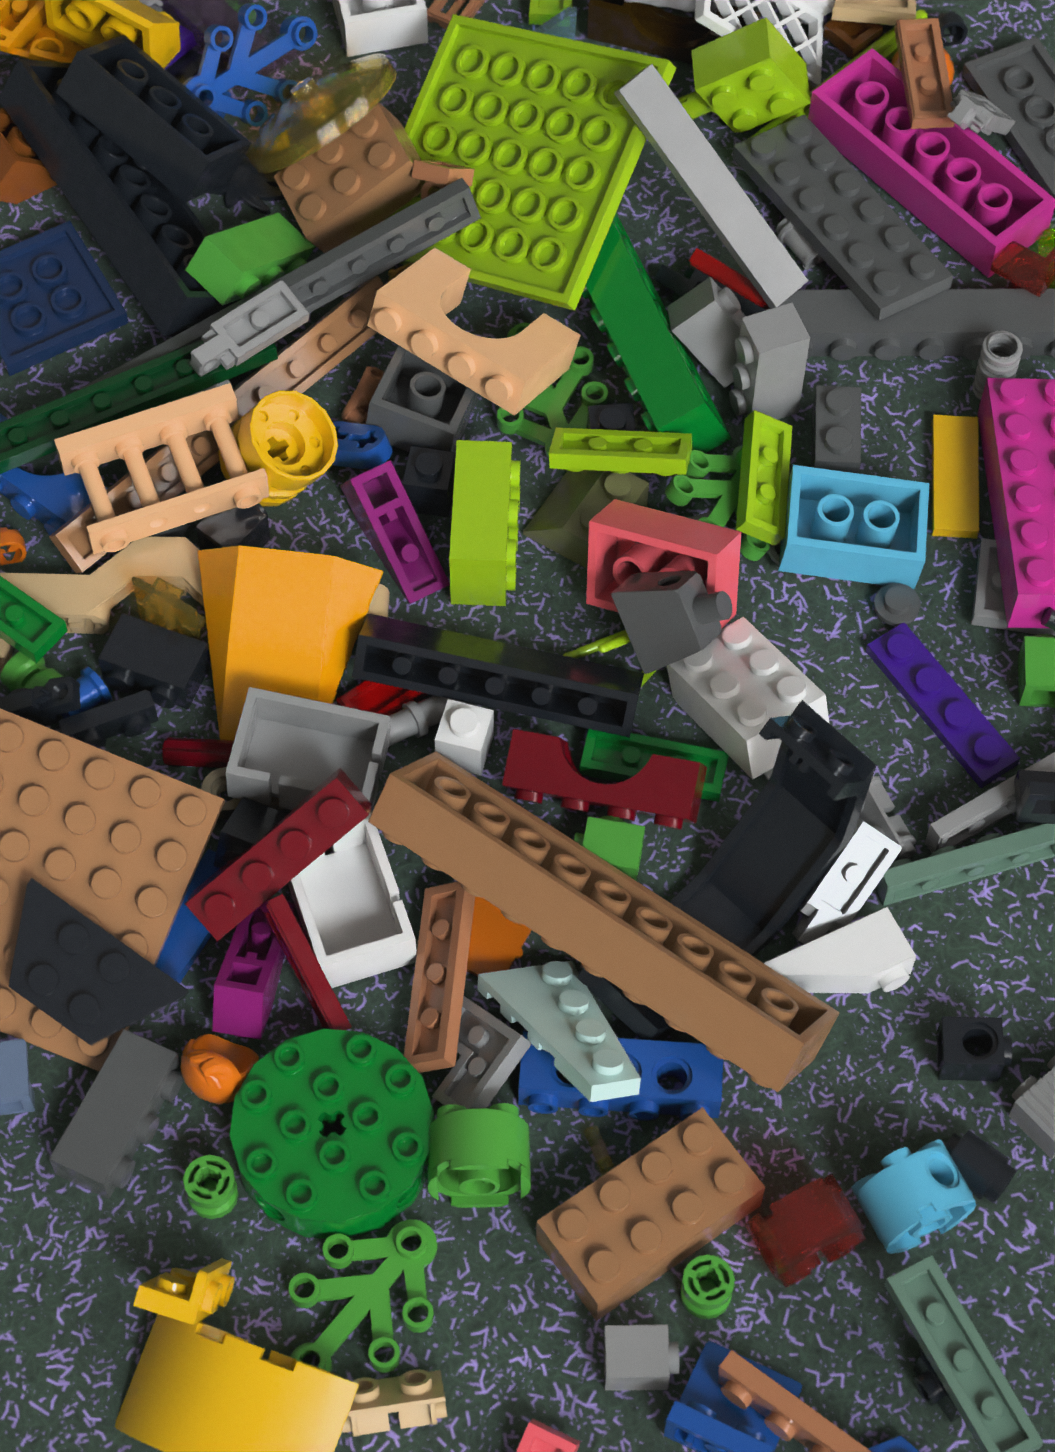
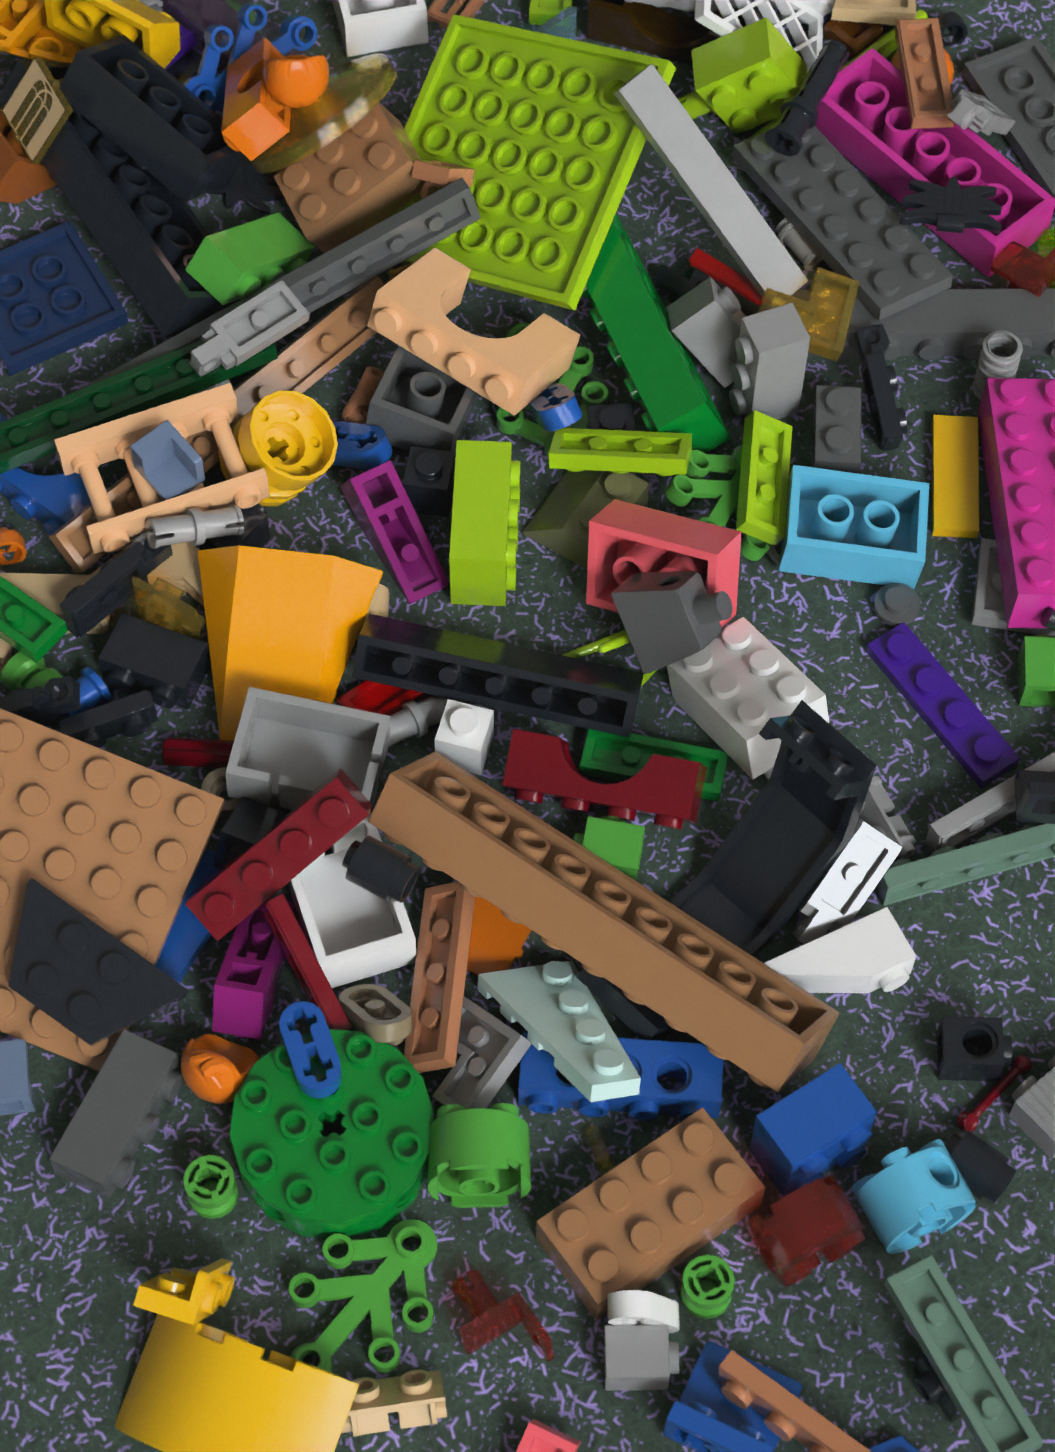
none -> piece [1,57,73,164]
none -> black hinge [60,529,173,638]
none -> sand blue panel [130,420,205,501]
none -> light grey pin [146,505,244,549]
none -> orange arch [221,37,291,161]
none -> orange hair [262,54,329,108]
none -> blue beam [279,1001,342,1099]
none -> dark tan plate [339,984,413,1046]
none -> black brick [342,836,420,903]
none -> clear red bracket [451,1270,555,1362]
none -> blue beam [529,383,583,431]
none -> white beam [607,1290,679,1334]
none -> blue brick [749,1063,877,1198]
none -> clear yellow plate [758,267,860,362]
none -> black pin [765,40,849,156]
none -> black hinge [854,324,908,451]
none -> black piece [899,177,1002,233]
none -> dark red hinge [957,1055,1032,1132]

